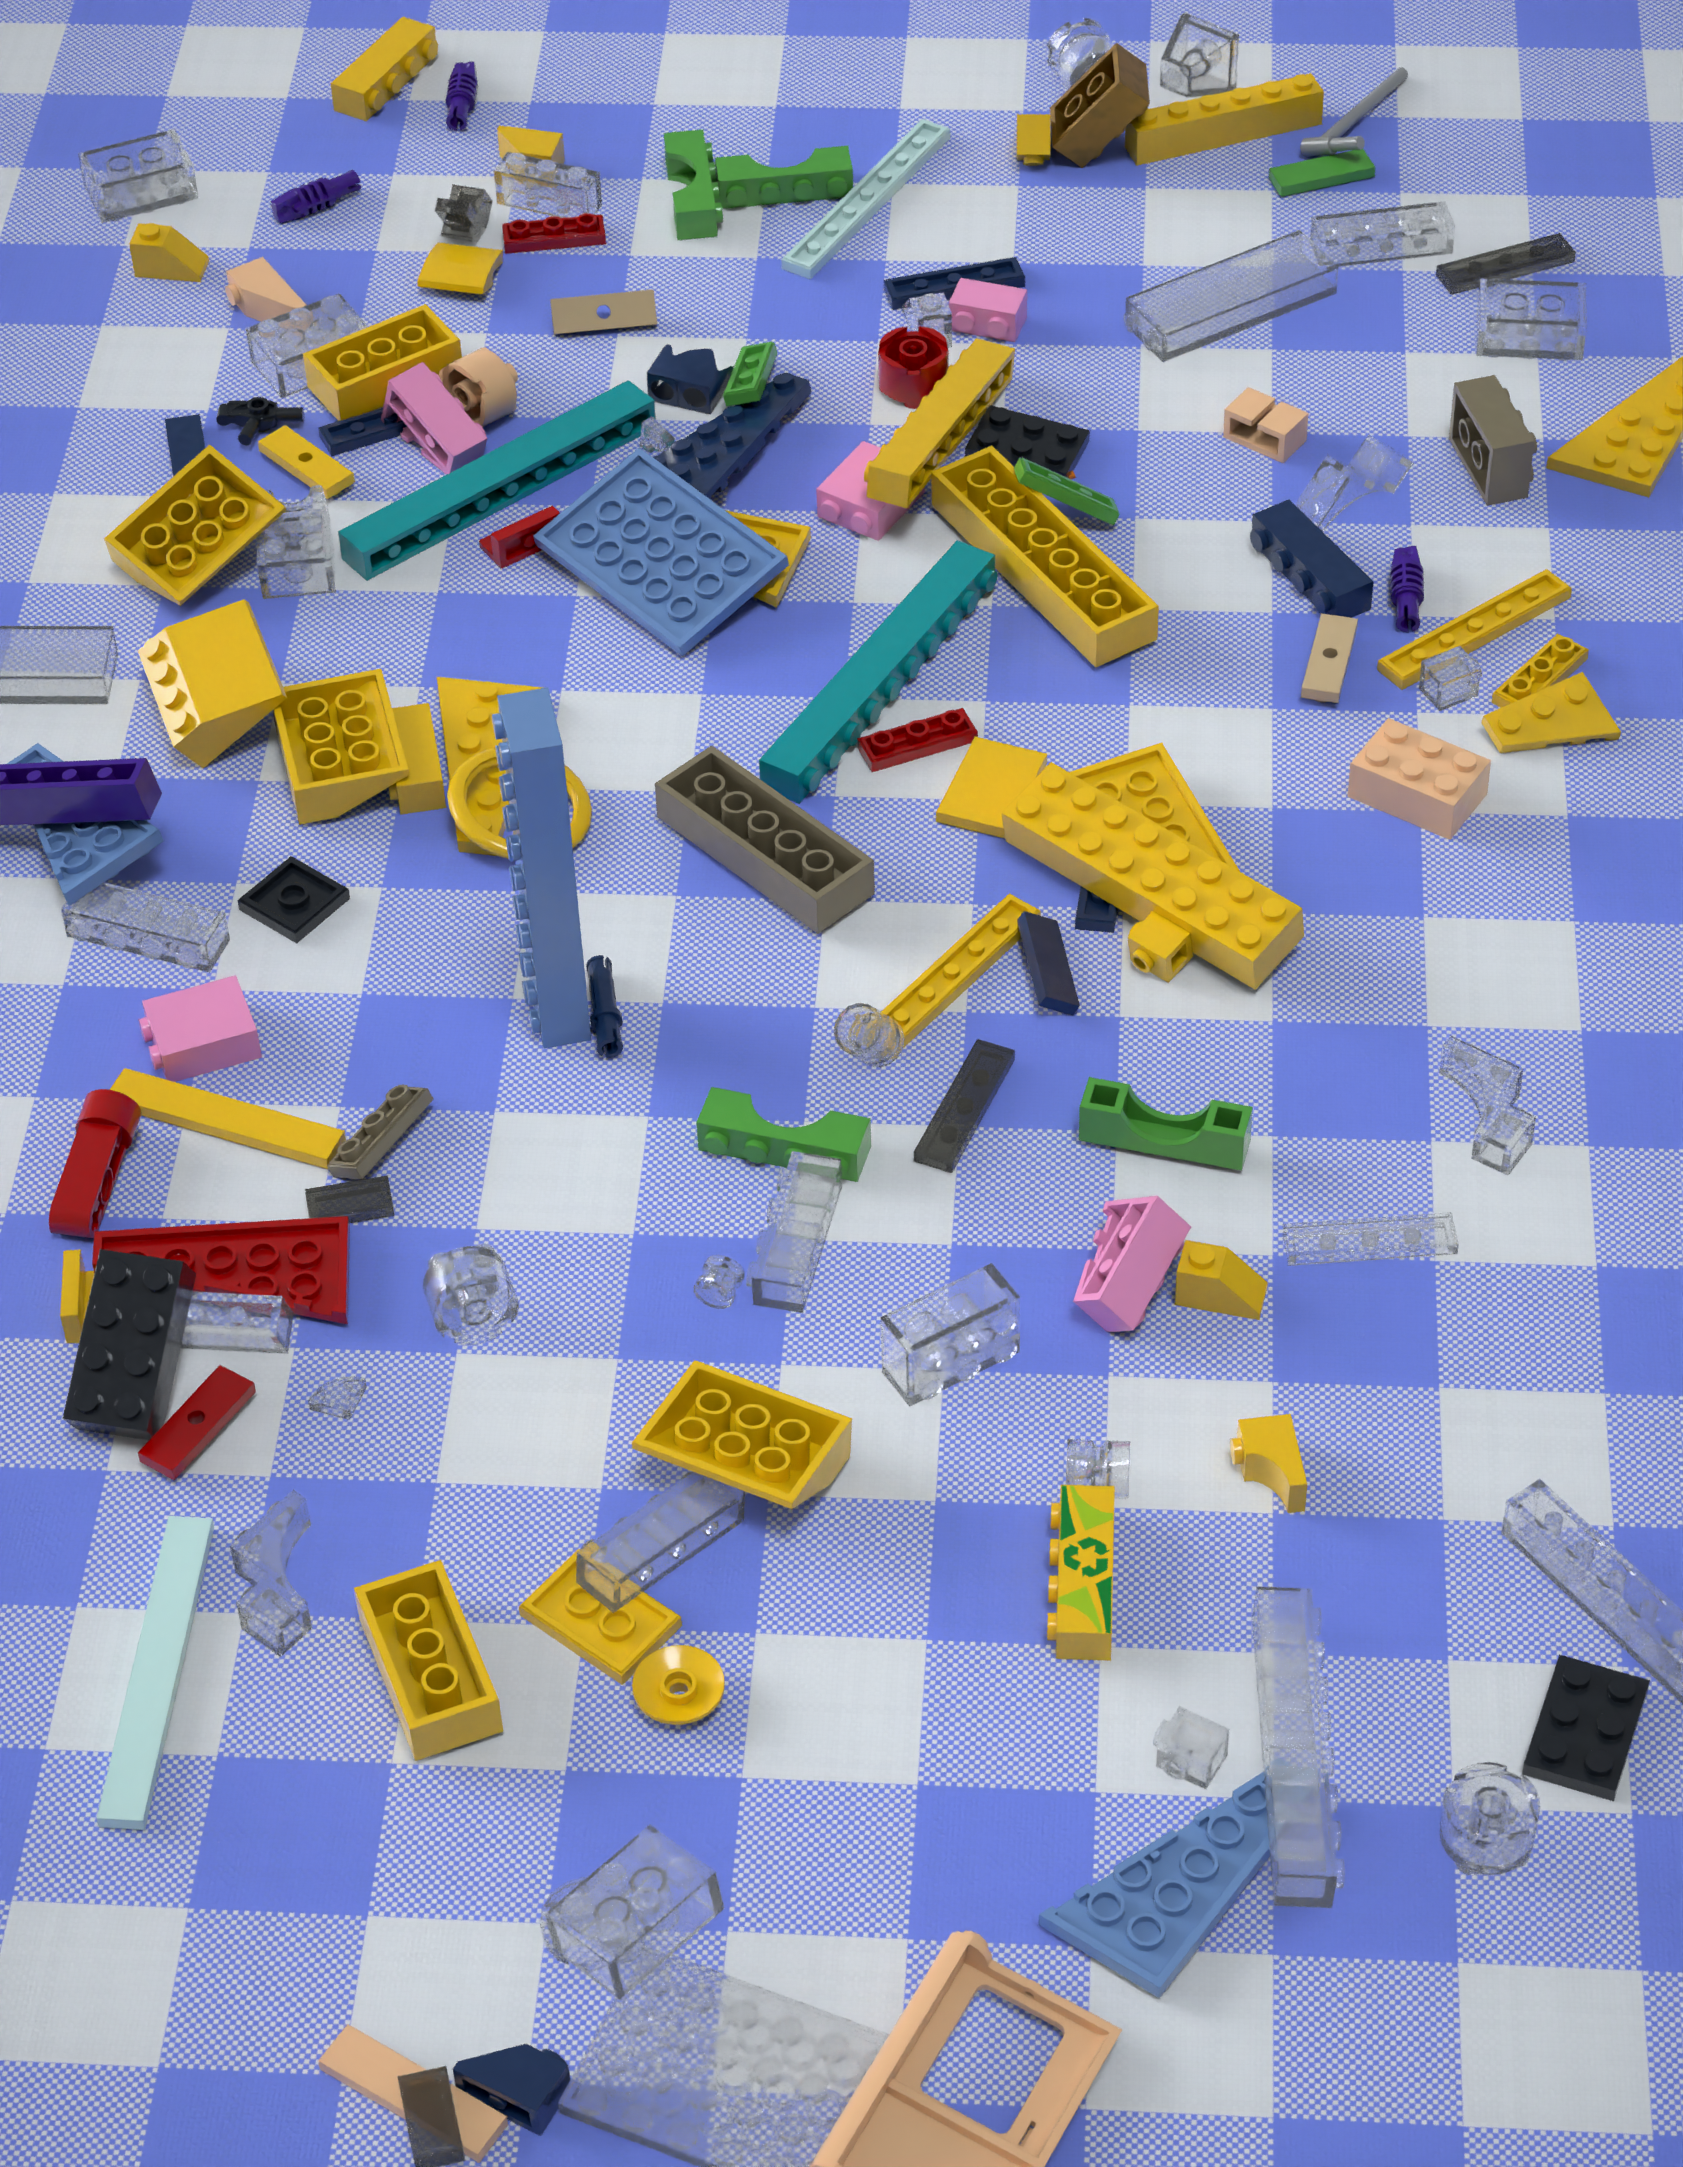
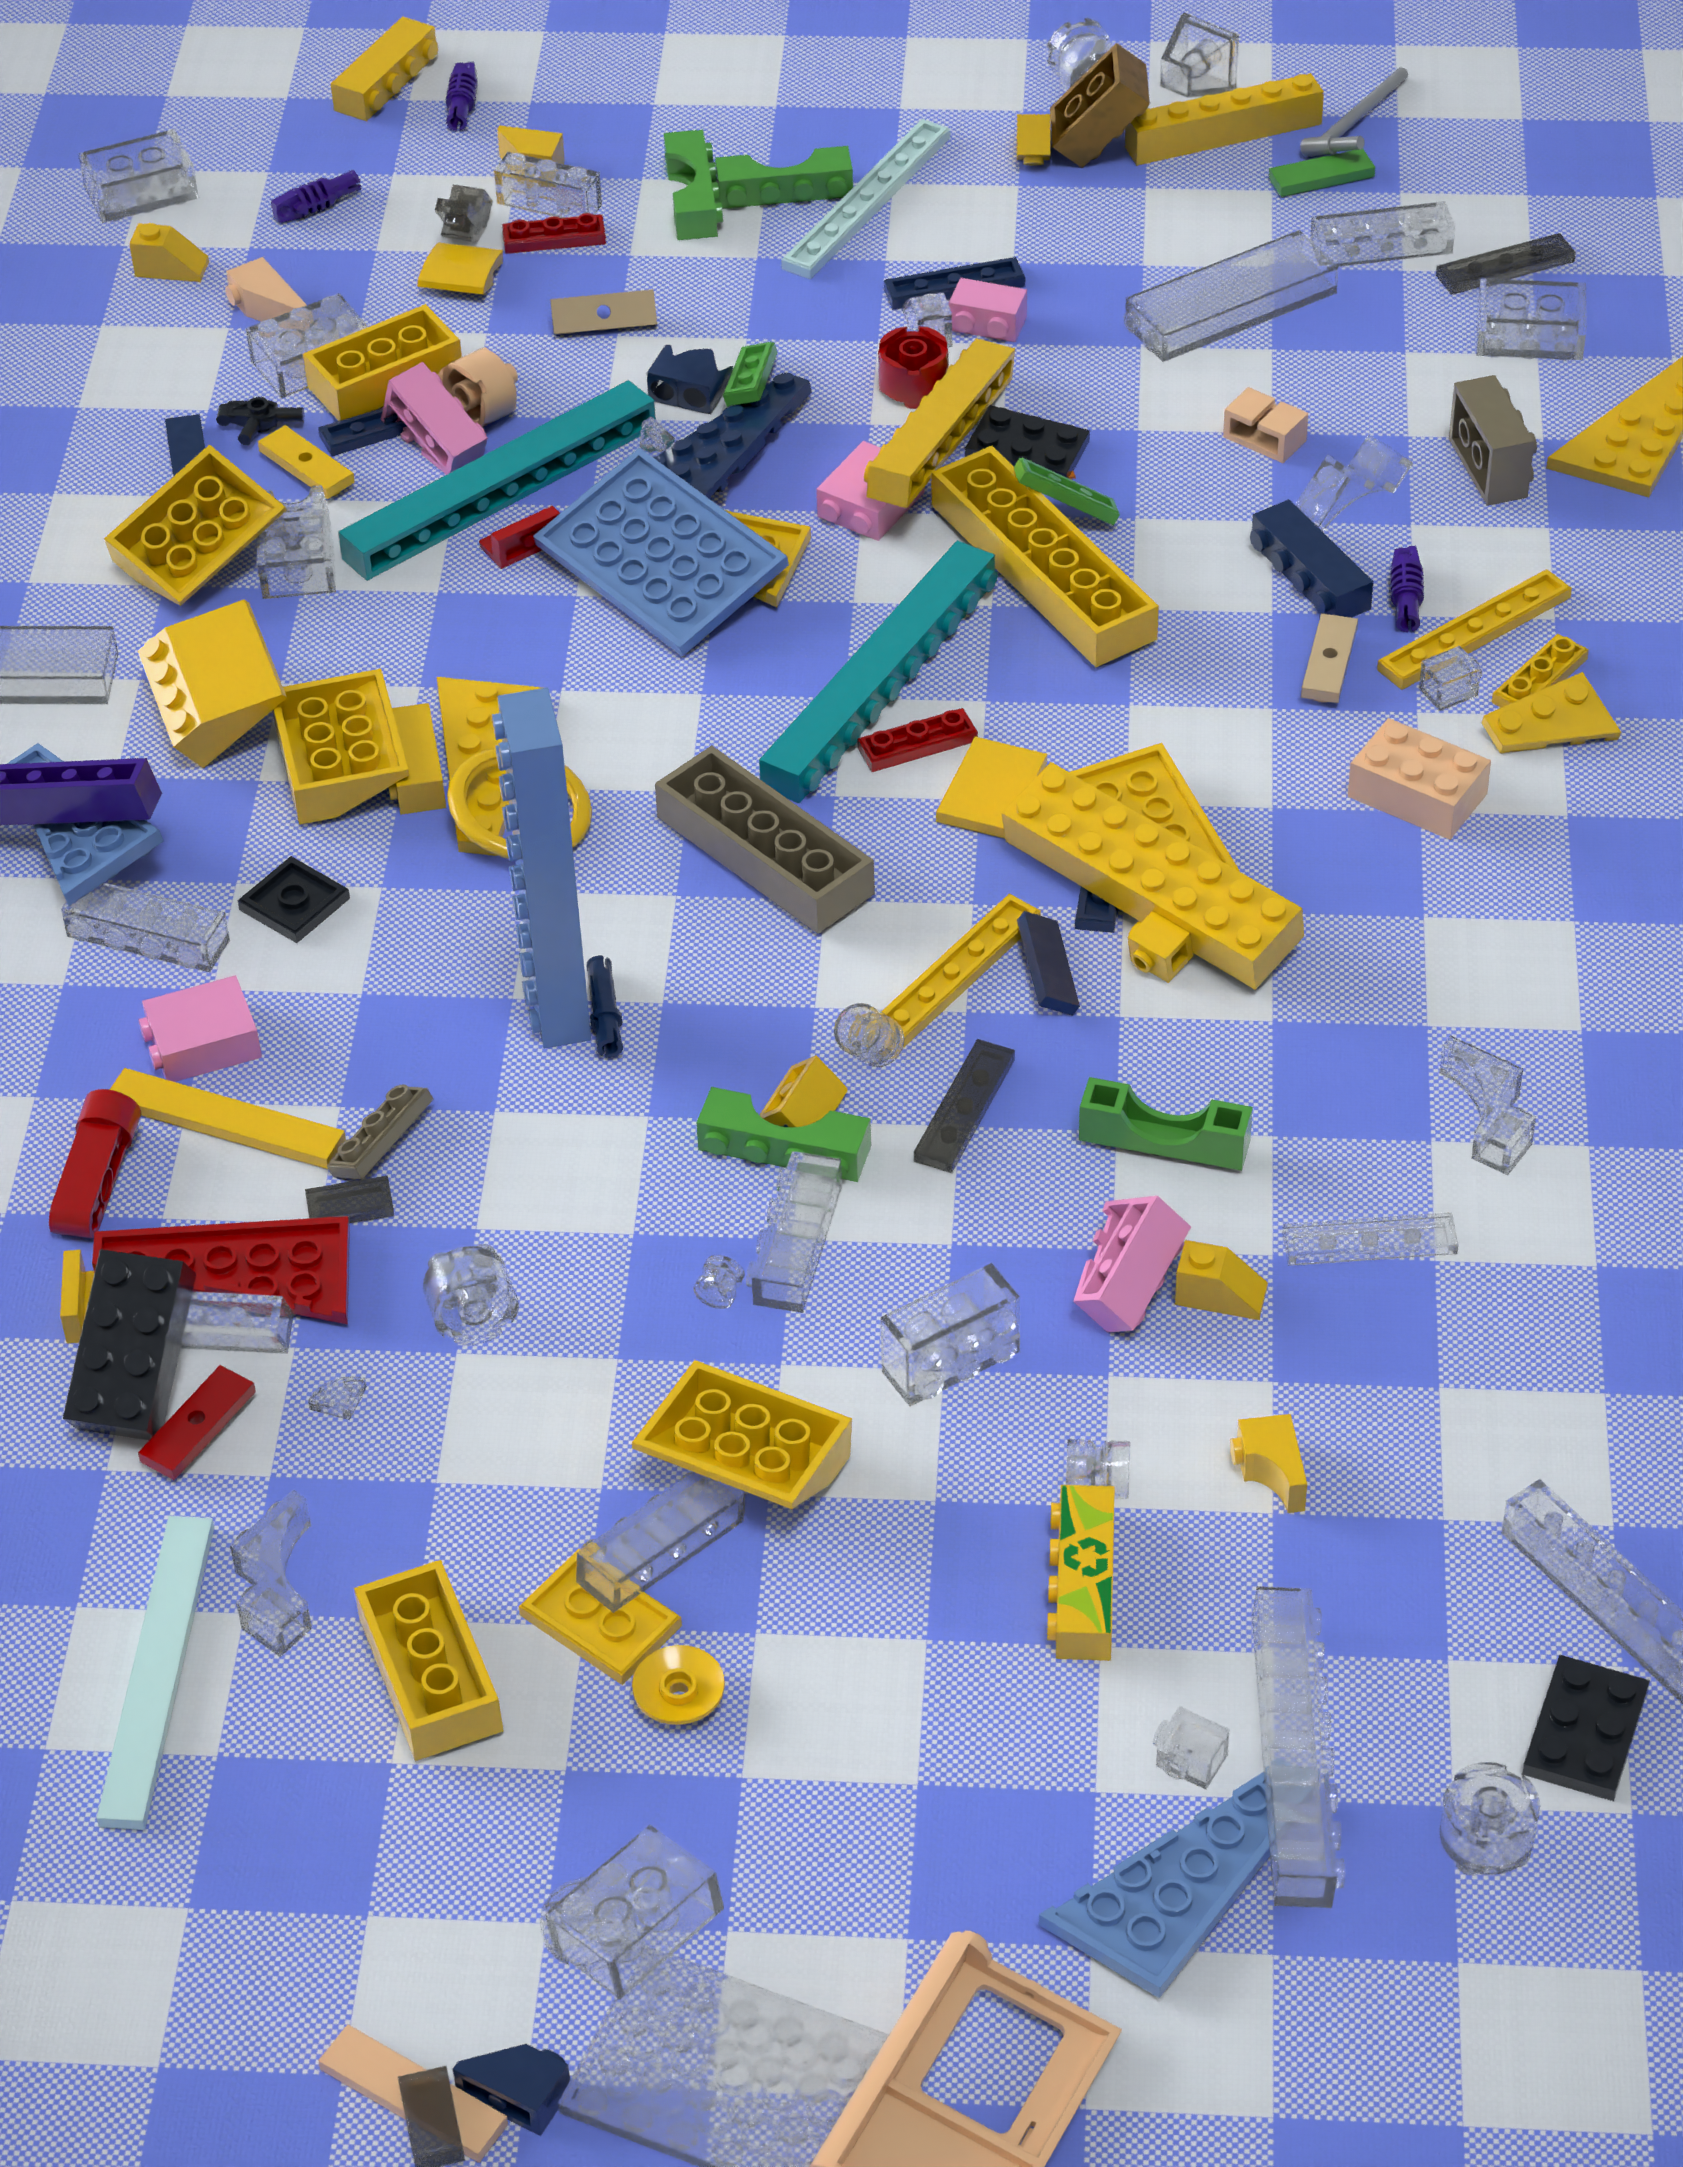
none -> yellow panel [759,1055,848,1127]

